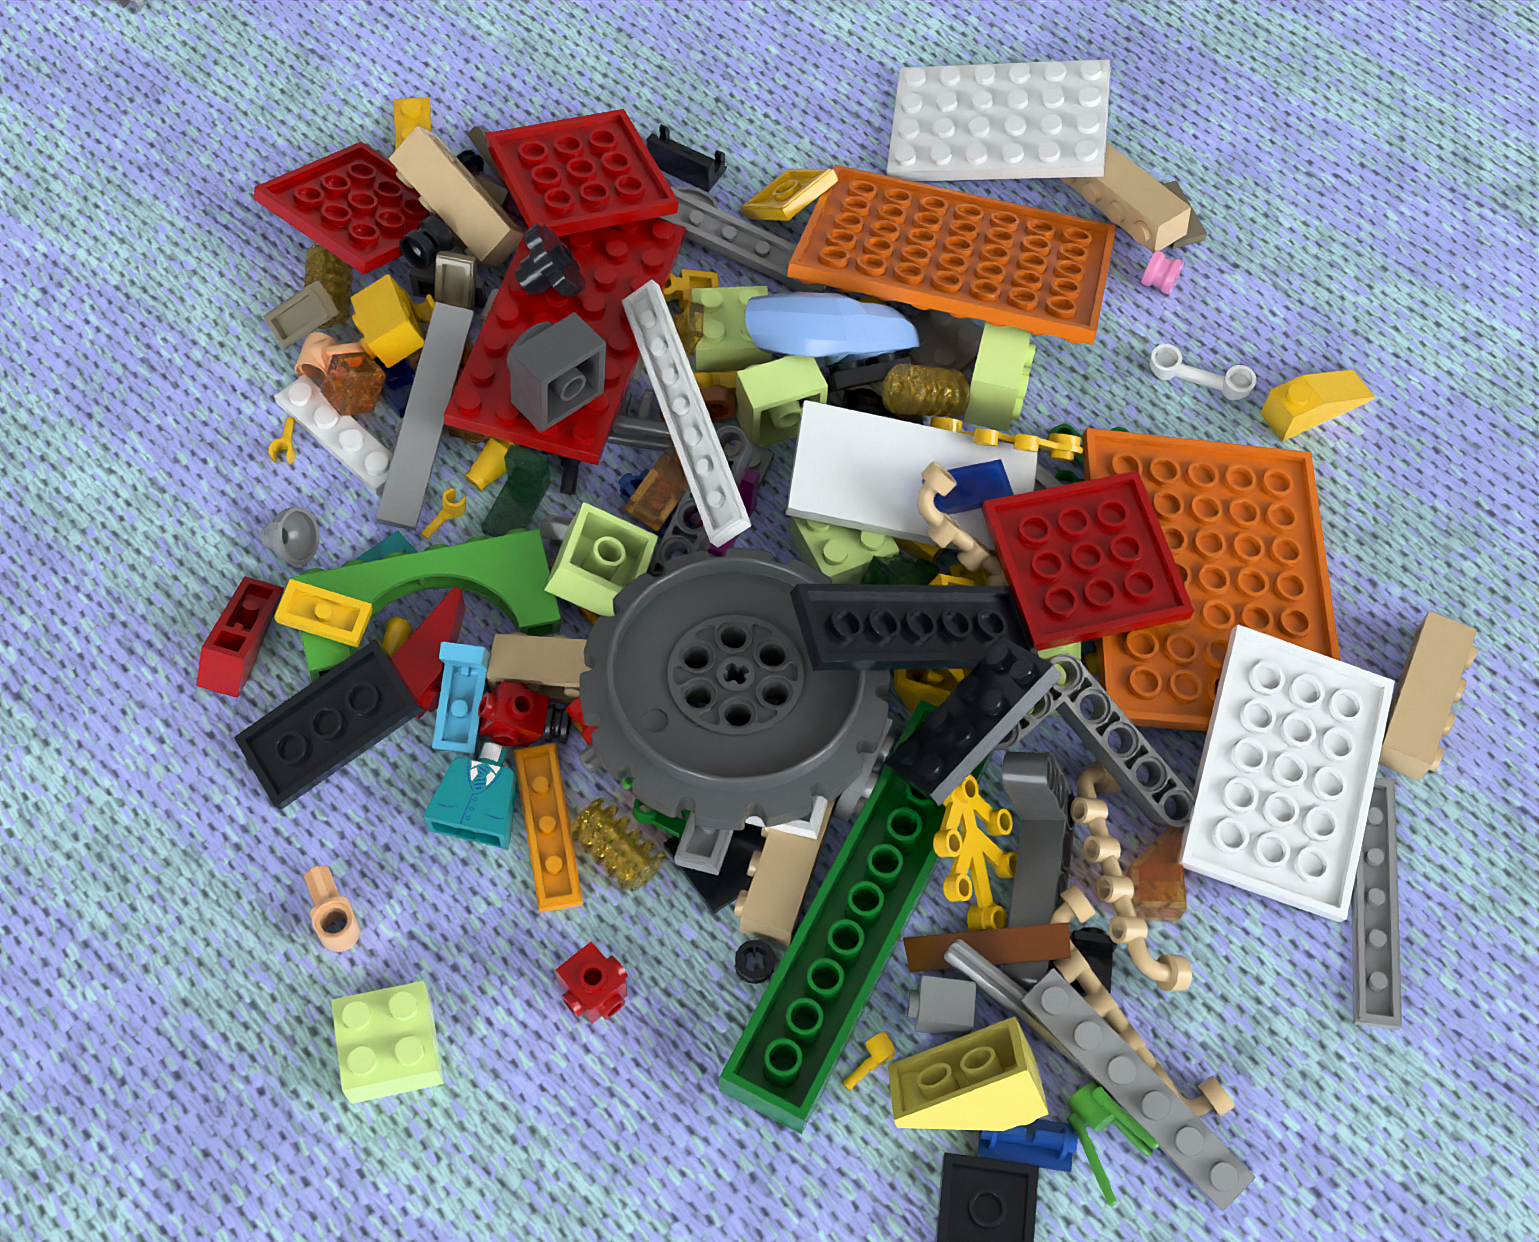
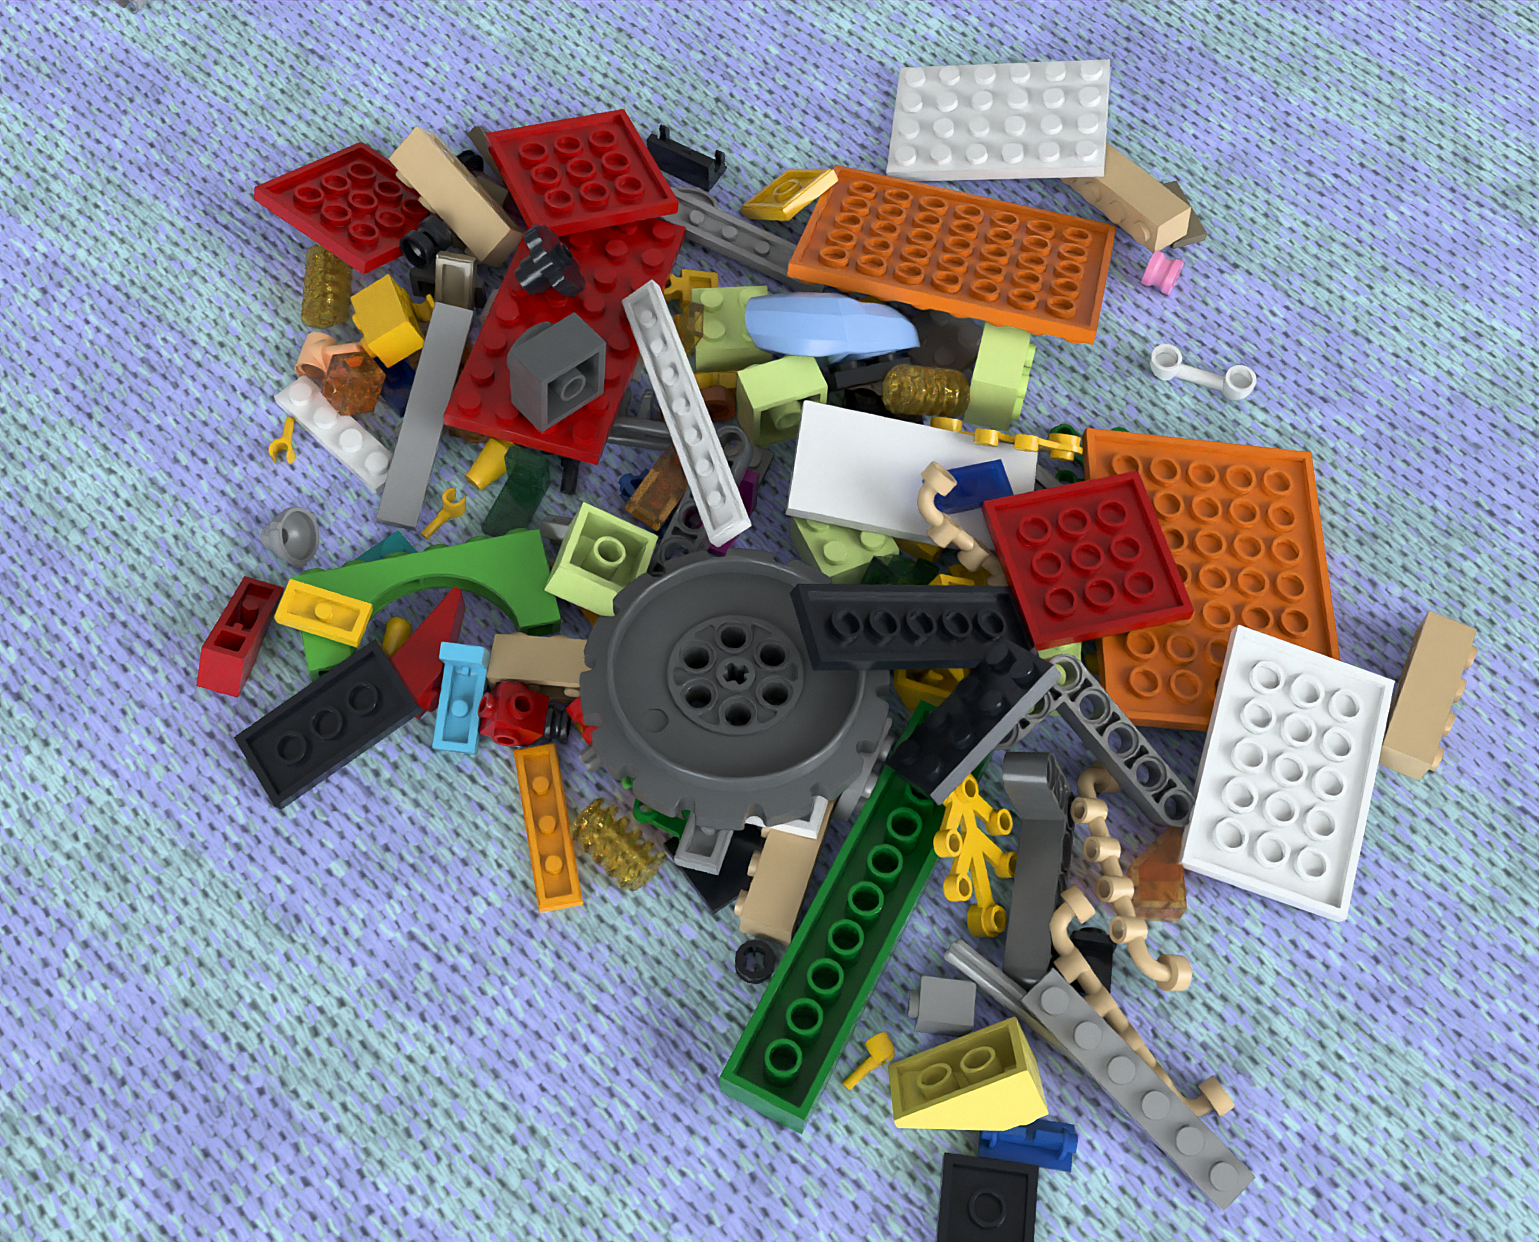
dark tan tile [263,280,340,349] -> none
light nougat axle [304,865,360,952] -> none
yellowish green brick [331,980,444,1104] -> none
yellow plate [394,97,432,150] -> none
teal torso [423,743,517,850] -> none
red brick [555,942,628,1024] -> none
dark orange sticker [903,922,1071,972] -> none
bright green plant [1066,1081,1159,1206] -> none
yellow slope [1260,369,1375,442] -> none
light grey tile [1351,778,1402,1031] -> none

